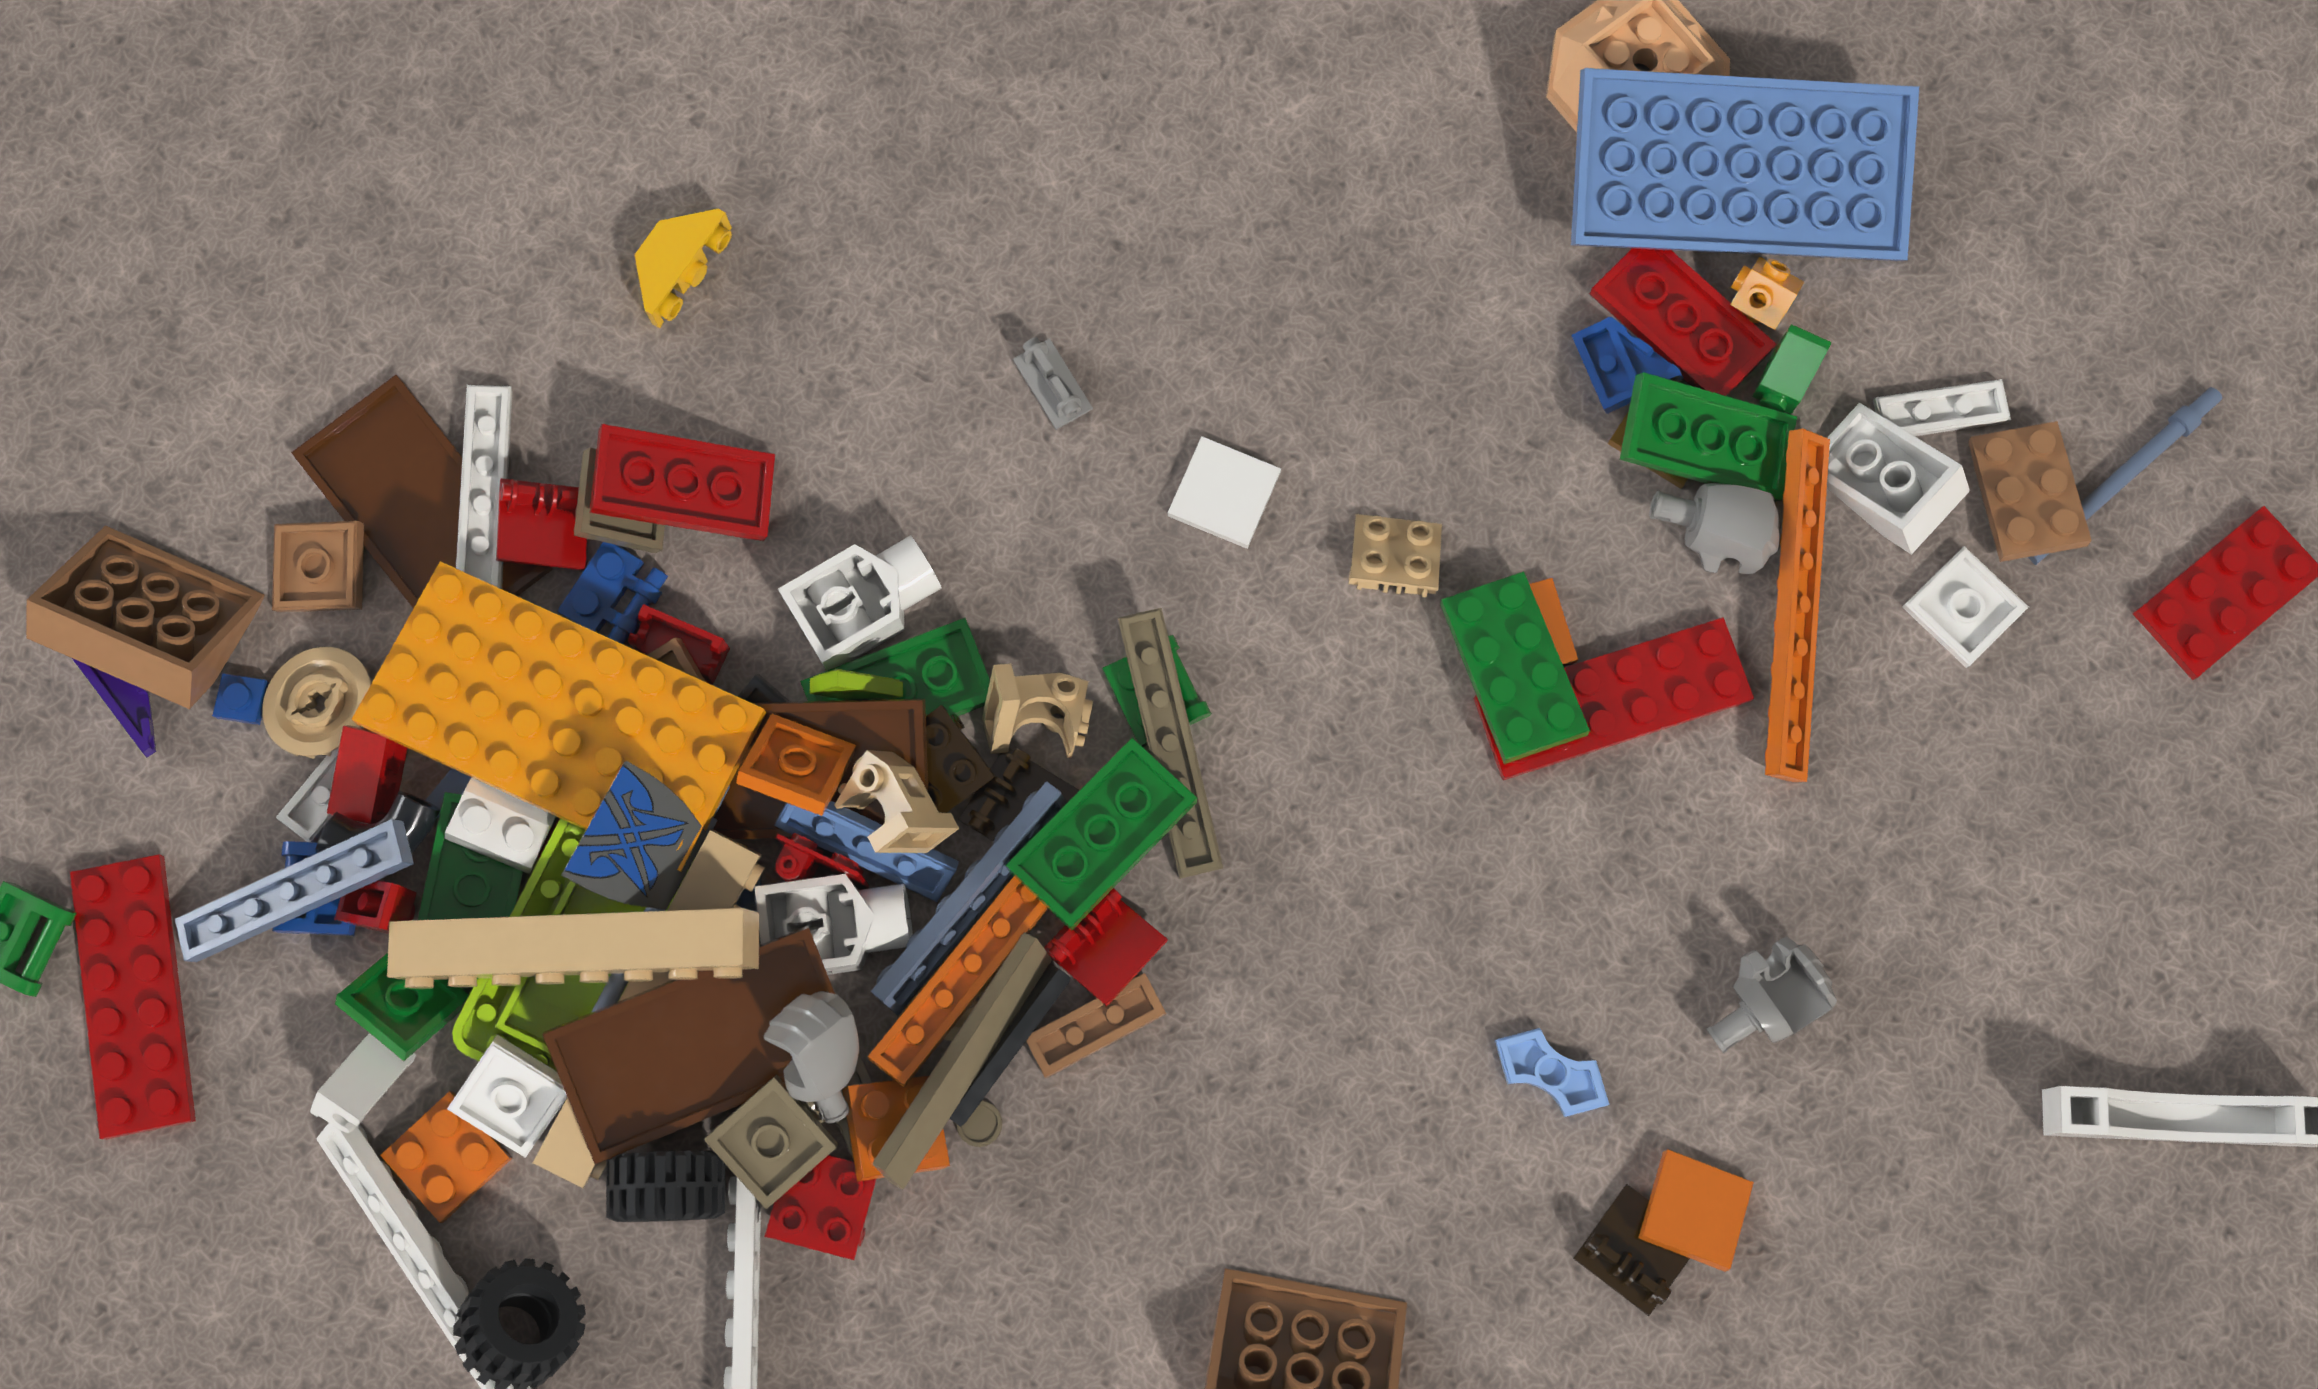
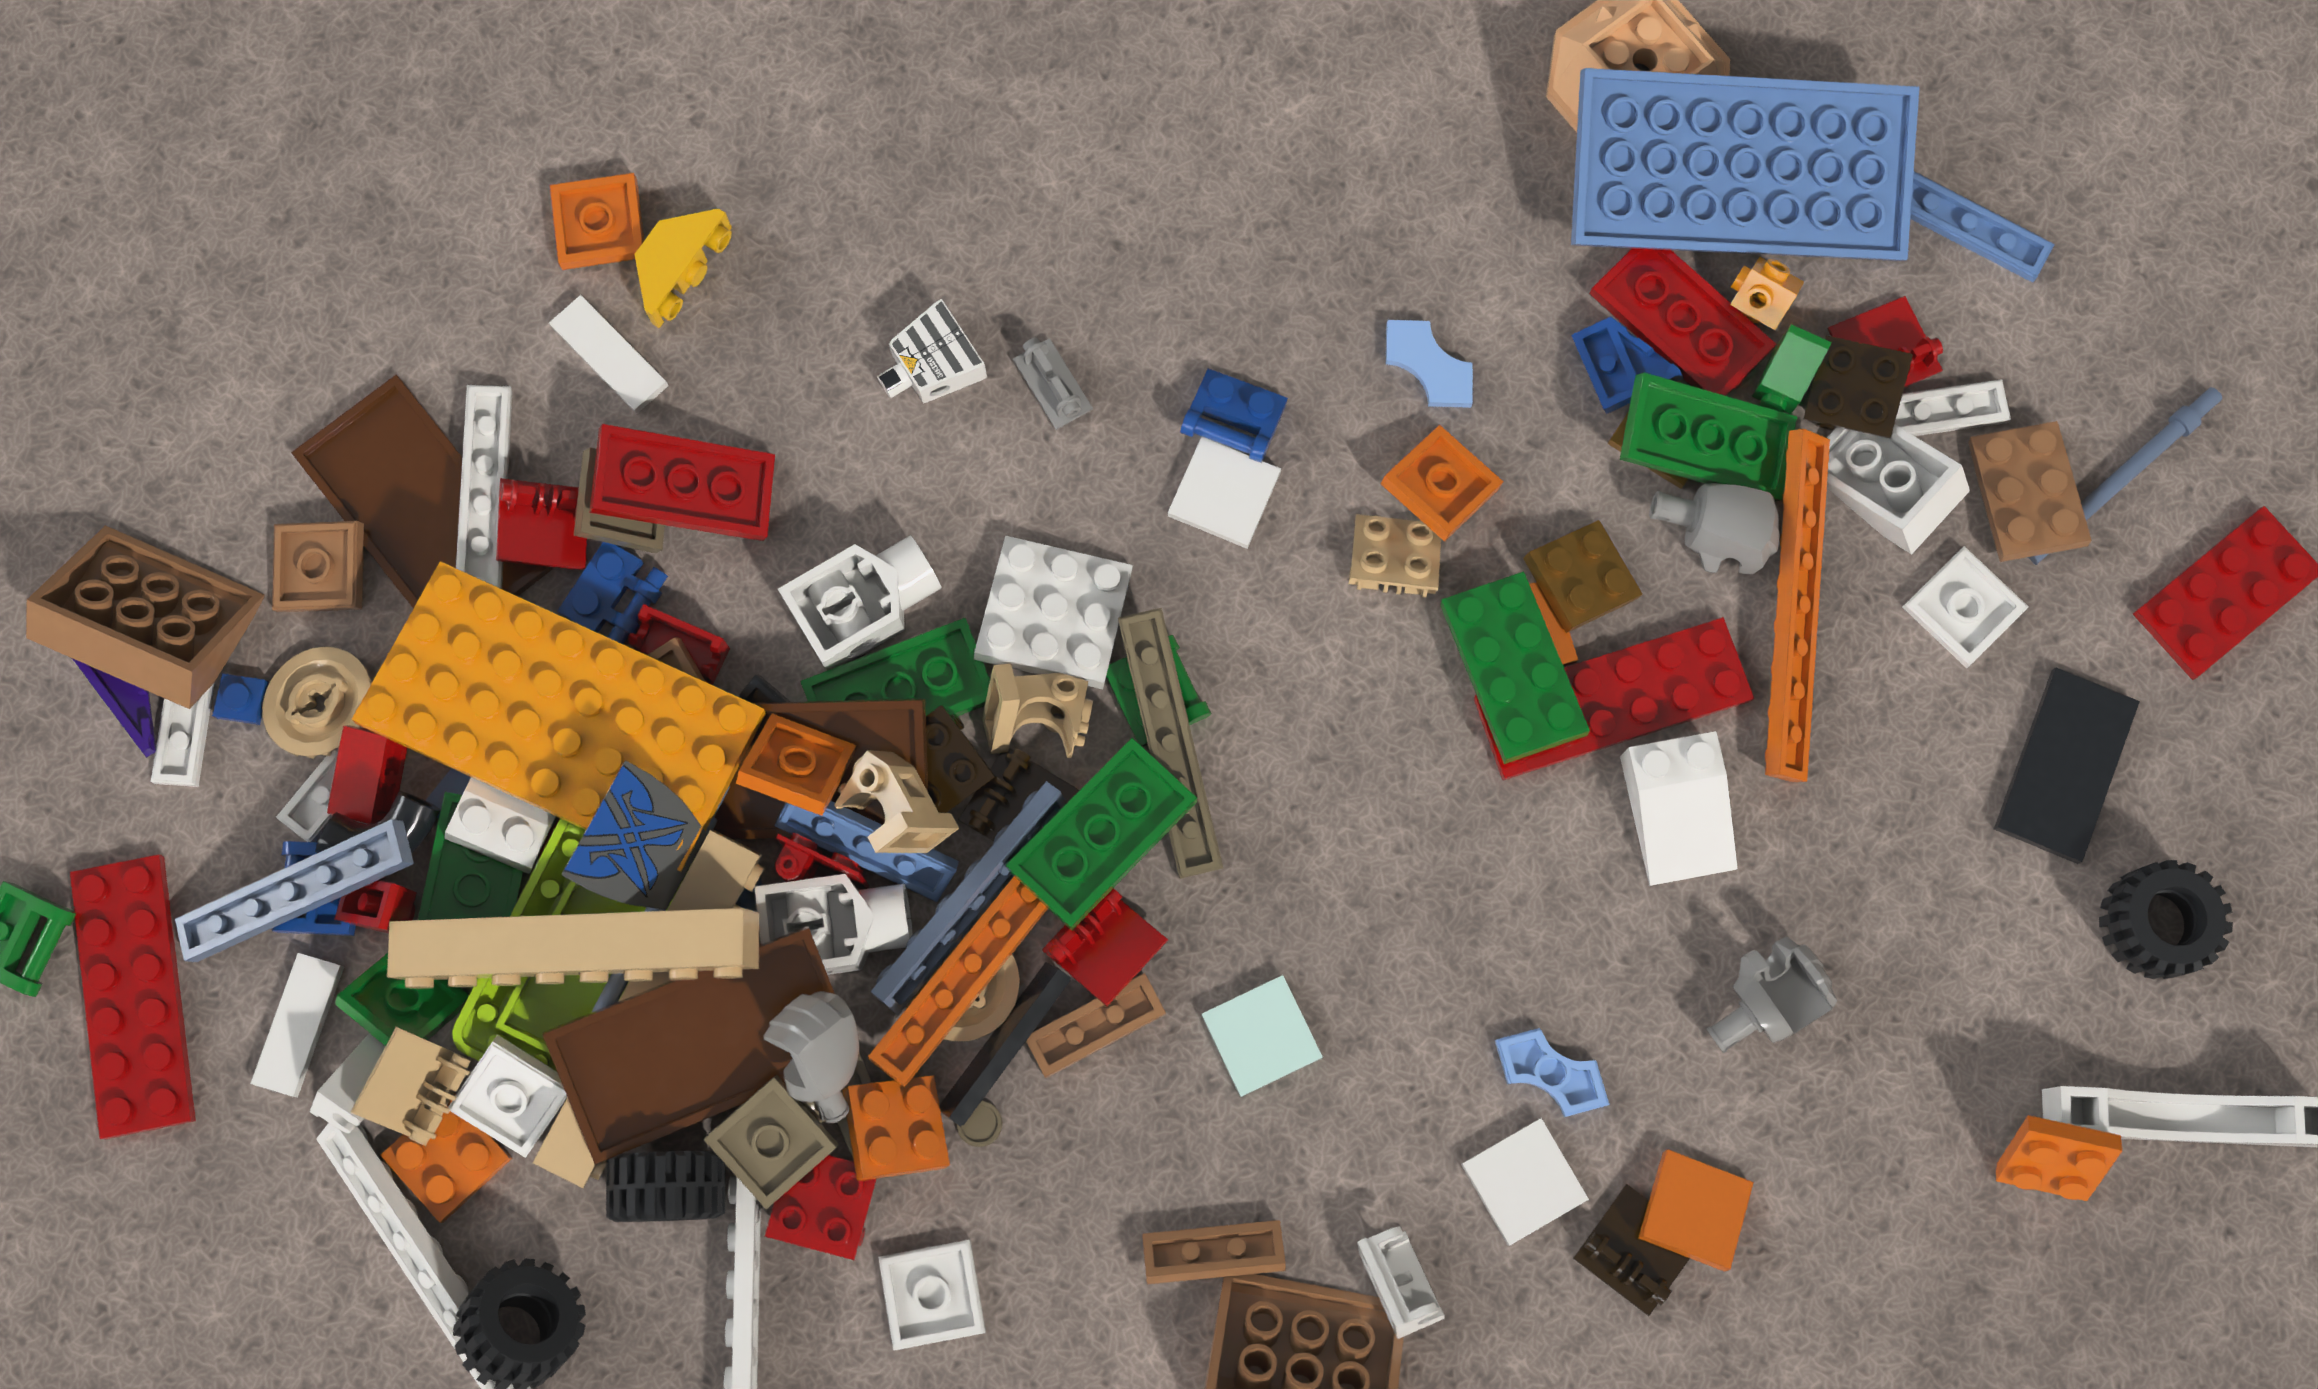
lime tile [810,669,903,700] -> none
dark tan tile [872,933,1052,1190] -> none
none -> white tile [151,682,215,787]
none -> white tile [250,953,344,1097]
none -> tan hinge [351,1027,471,1146]
none -> white tile [549,295,669,414]
none -> orange plate [550,173,644,270]
none -> white torso [877,299,987,404]
none -> white tile [879,1239,986,1351]
none -> white plate [974,536,1133,690]
none -> medium nougat plate [1142,1220,1286,1285]
none -> blue plate [1180,368,1288,463]
none -> light aqua tile [1201,975,1323,1097]
none -> white hinge [1357,1226,1445,1339]
none -> orange plate [1381,425,1504,542]
none -> light blue tile [1386,320,1473,408]
none -> white tile [1461,1118,1589,1246]
none -> pearl gold plate [1523,520,1643,633]
none -> white slope [1620,731,1737,886]
none -> dark brown hinge [1803,335,1913,439]
none -> red hinge [1827,296,1943,387]
none -> medium blue tile [1910,172,2055,283]
none -> black tile [1994,667,2140,864]
none -> orange plate [1996,1115,2123,1201]
none -> black tyre [2099,860,2233,979]

